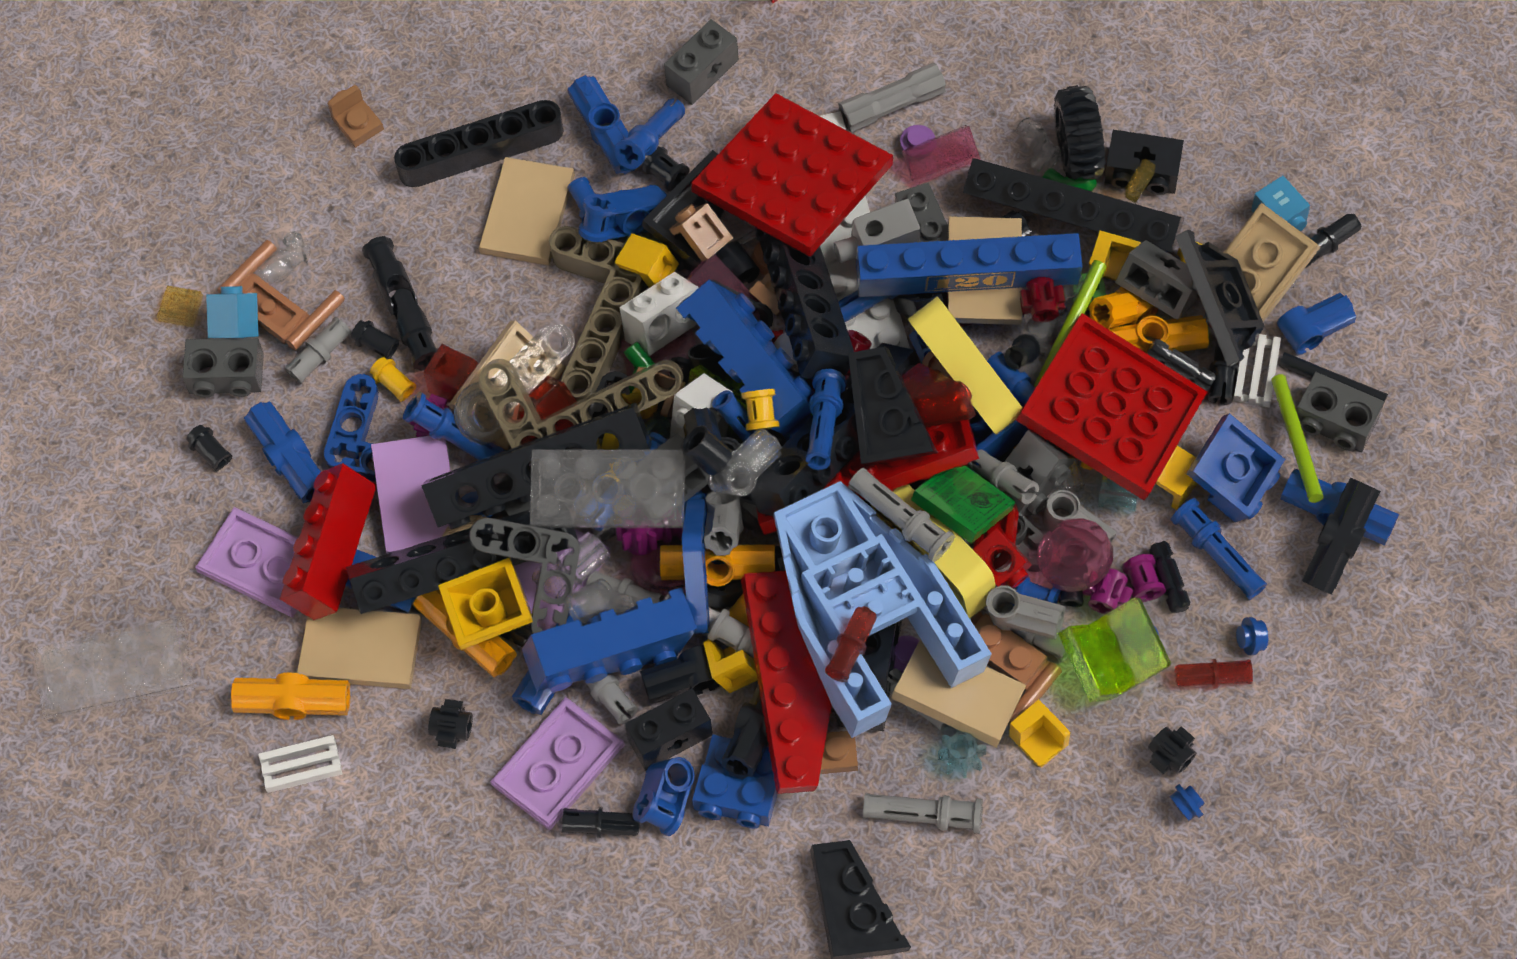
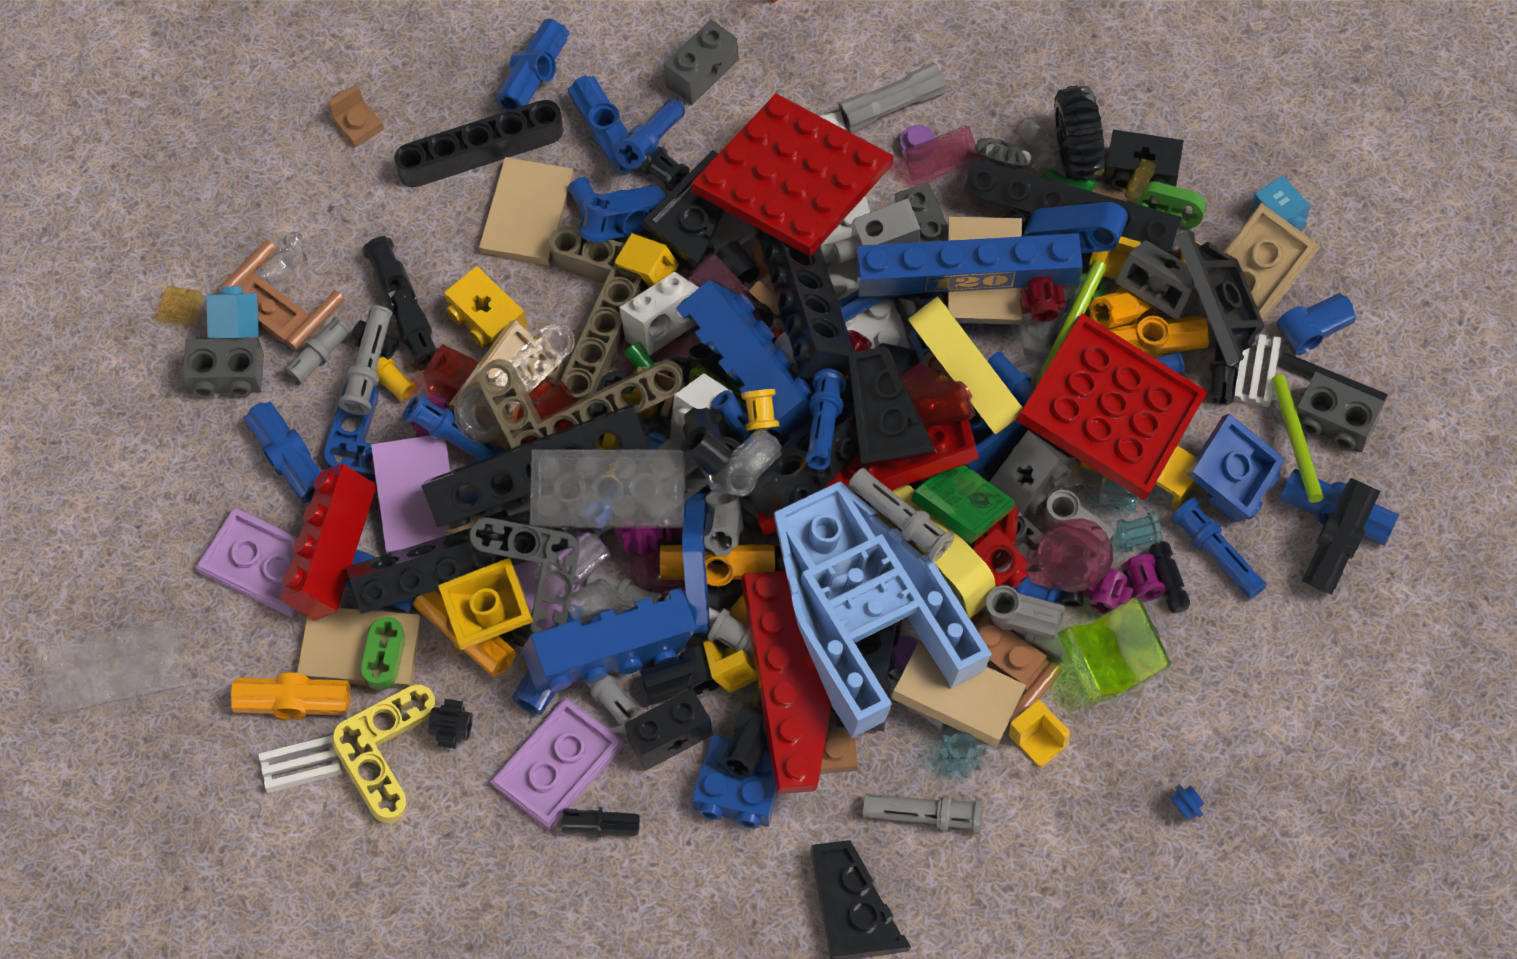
black pin [186,425,233,471] -> none
blue piece [633,757,695,836] -> none
medium nougat bracket [669,203,733,262] -> none
clear red axle [825,606,877,682] -> none
light grey pin [968,449,1039,504] -> none
black pin [1004,334,1041,369] -> none
black axle [1147,339,1216,391] -> none
black gear [1148,726,1197,775] -> none
clear red axle [1174,659,1253,689] -> none
blue plate [1236,617,1268,656] -> none
black axle [1305,214,1362,268] -> none
none -> light yellow beam [332,685,435,823]
none -> light grey pin [338,305,392,415]
none -> bright green beam [361,617,405,690]
none -> yellow brick [444,266,528,348]
none -> blue piece [495,19,570,111]
none -> dark grey gear [975,138,1032,168]
none -> blue beam [1022,202,1128,253]
none -> clear light blue bush [1116,511,1163,553]
none -> bright green beam [1137,182,1207,228]

